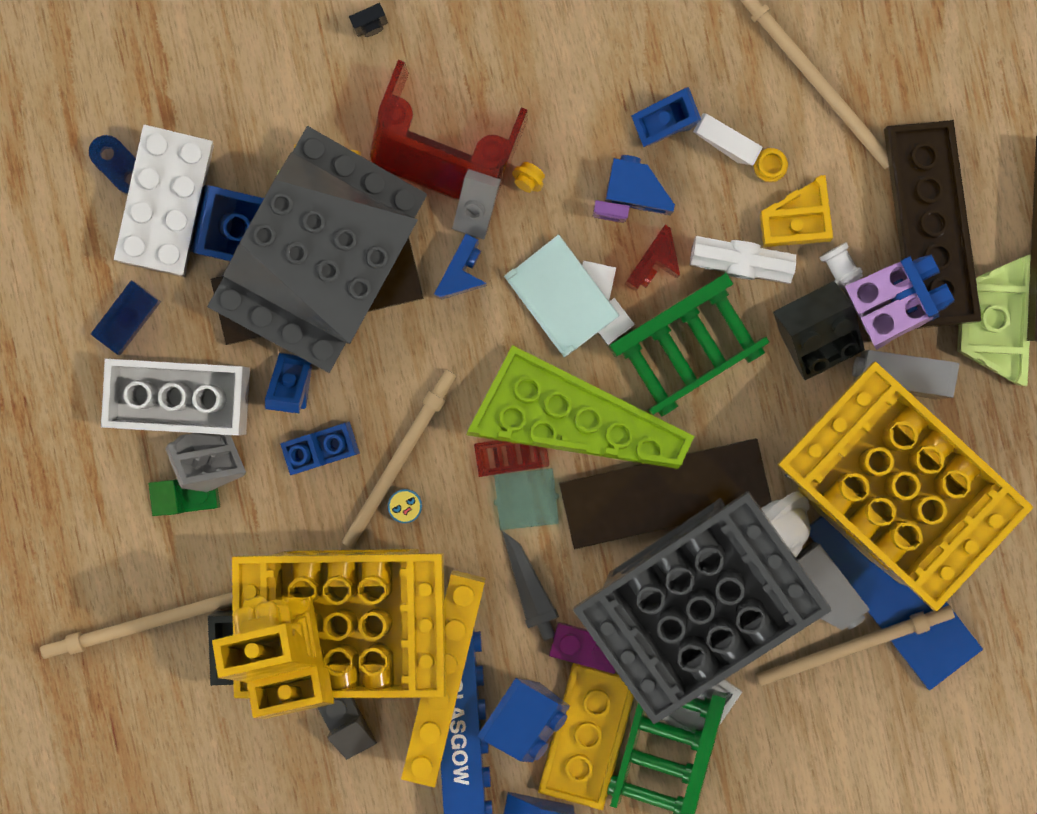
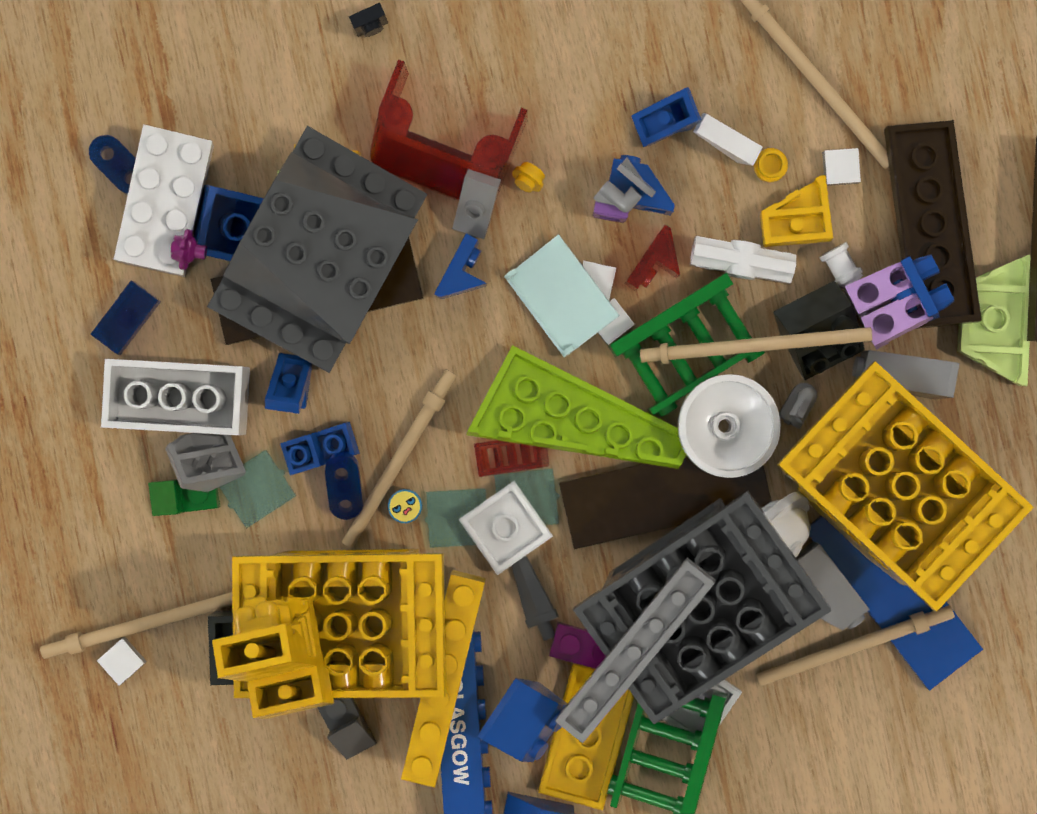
none -> white tile [97,637,147,686]
none -> magenta plant [170,229,207,270]
none -> clear light blue piece [220,450,296,528]
none -> clear blue plate [325,452,363,520]
none -> clear light blue piece [425,488,486,548]
none -> white tile [459,481,553,575]
none -> light grey plate [555,558,715,743]
none -> light grey piece [593,157,656,213]
none -> tan bar [640,327,873,364]
none -> white dish [678,374,781,478]
none -> light grey piece [779,383,817,429]
none -> white tile [822,148,861,186]

